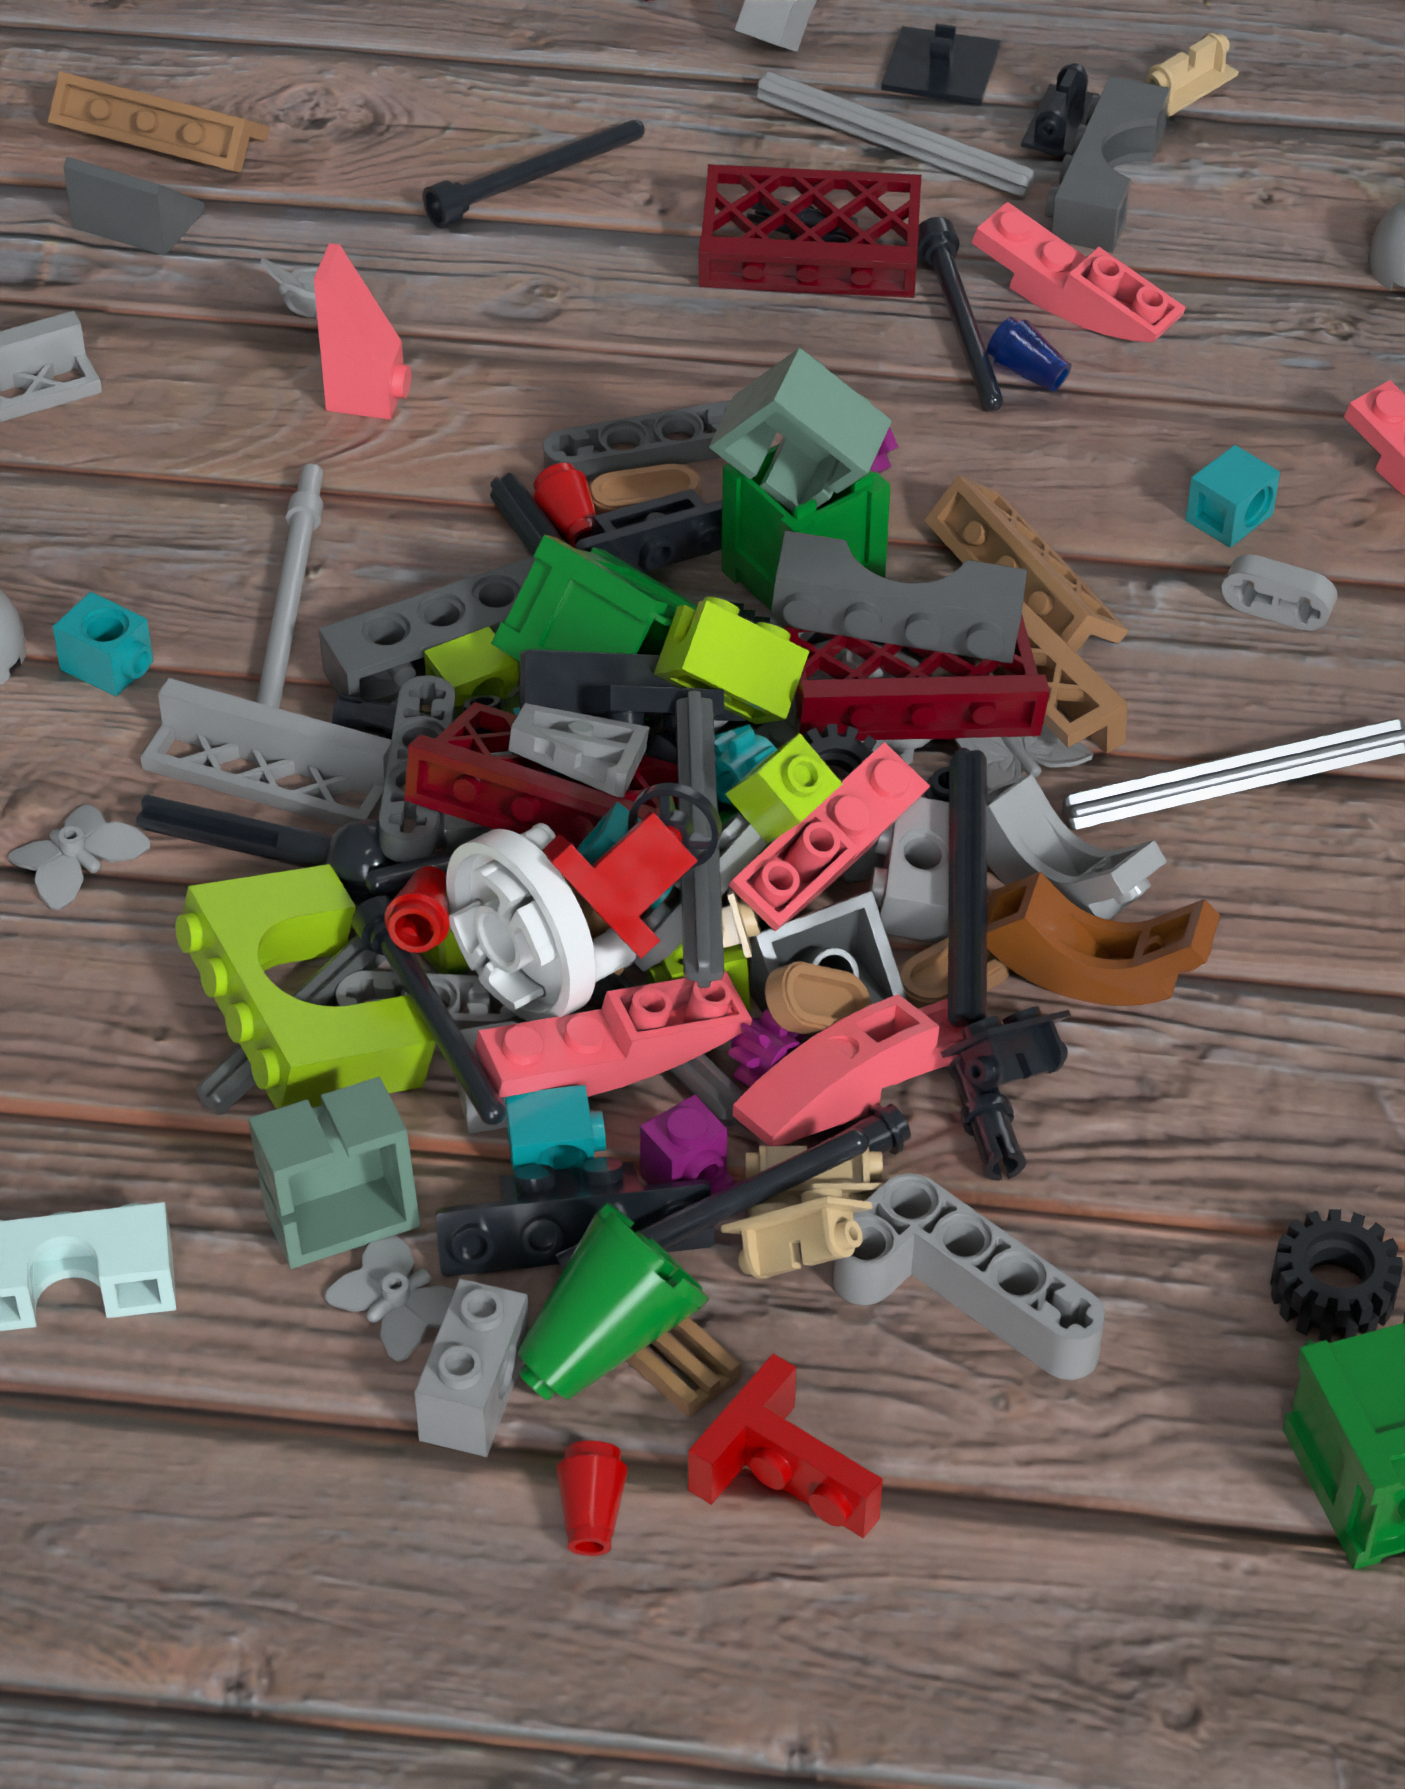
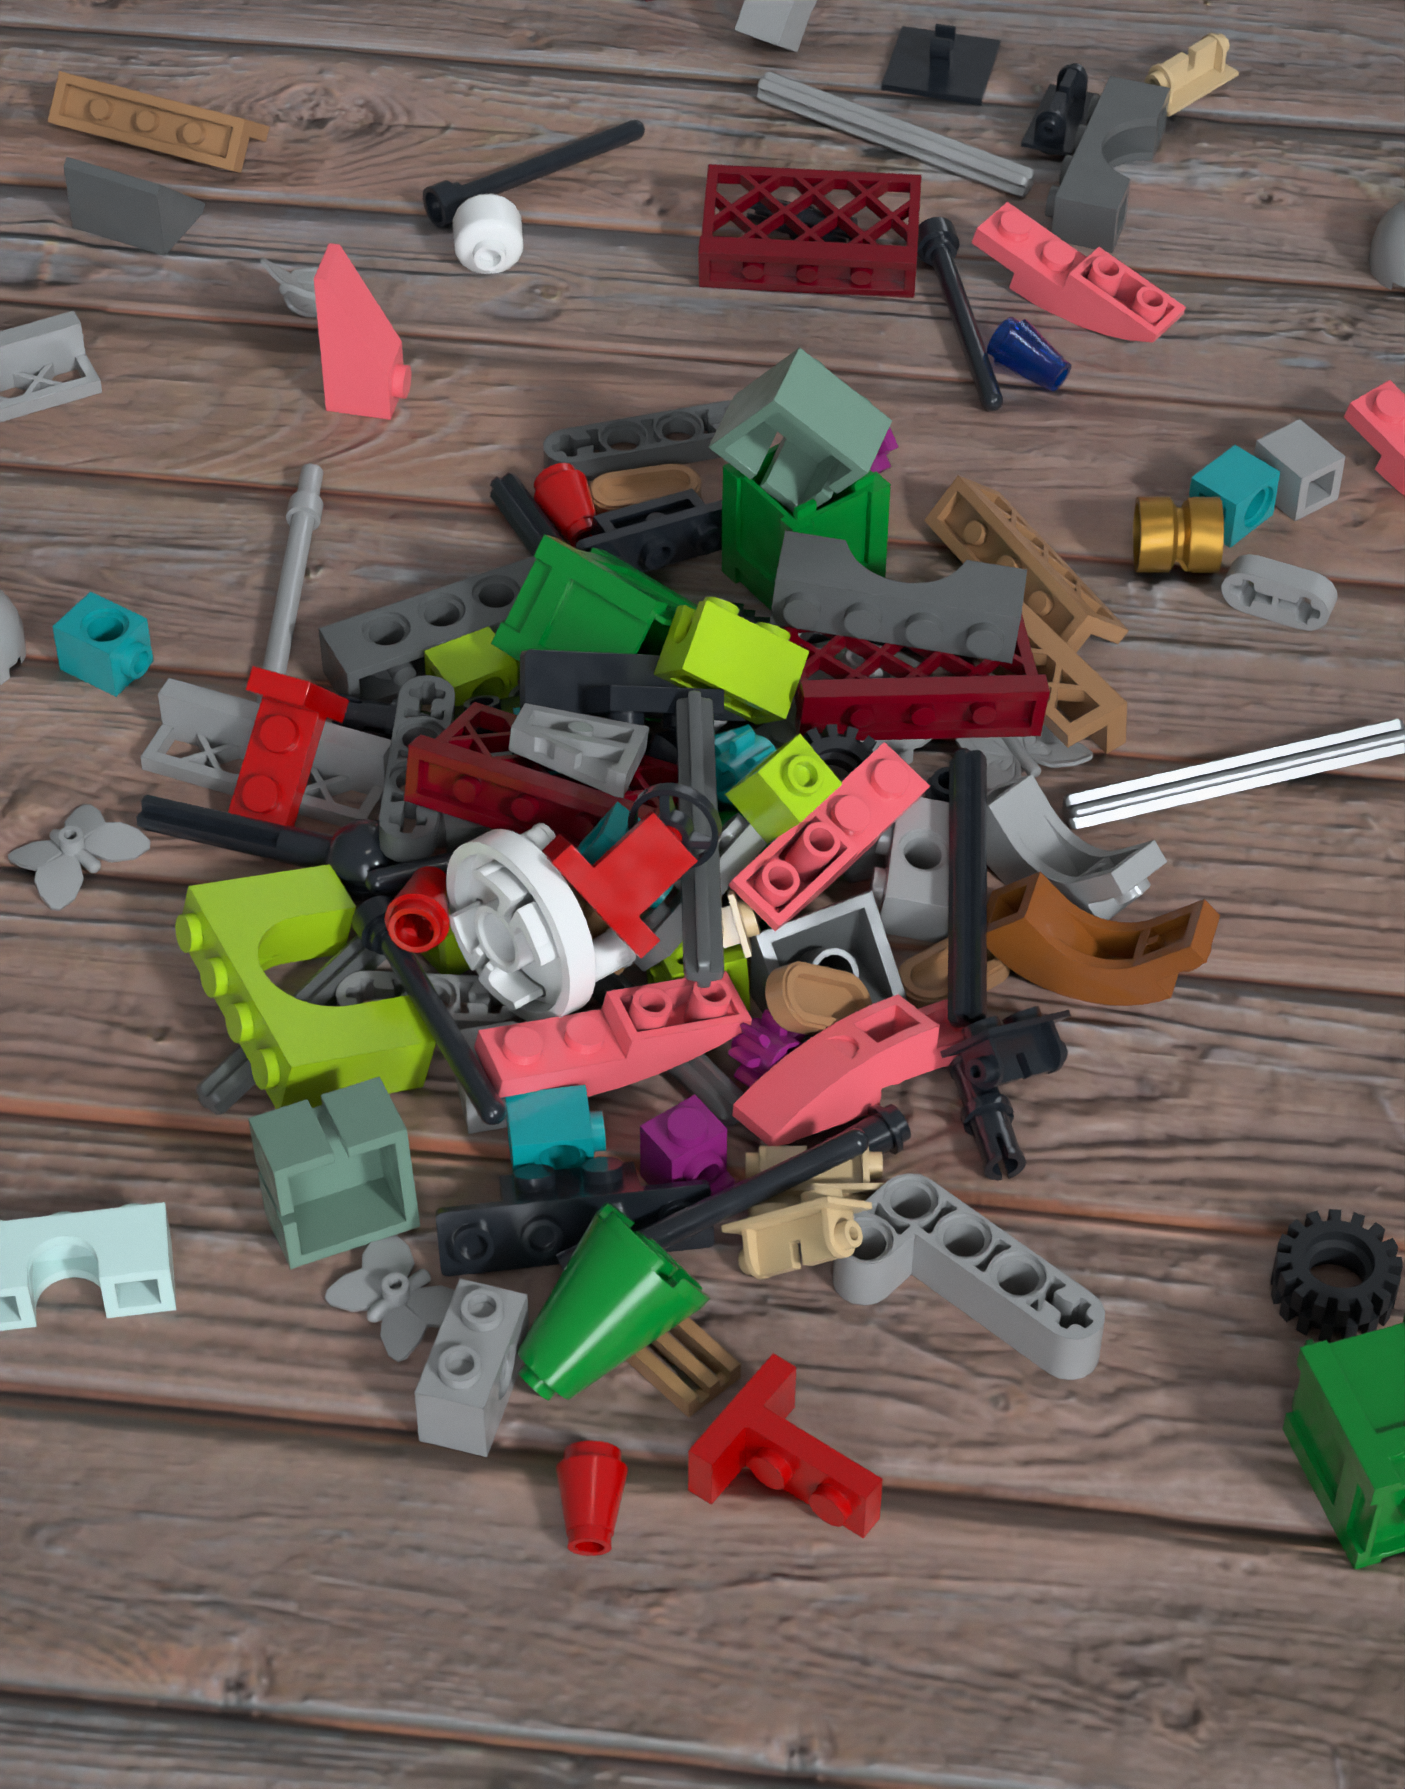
none -> red bracket [228,666,349,826]
none -> white head [453,194,524,274]
none -> pearl gold wheel [1132,496,1224,573]
none -> light grey brick [1254,419,1346,521]

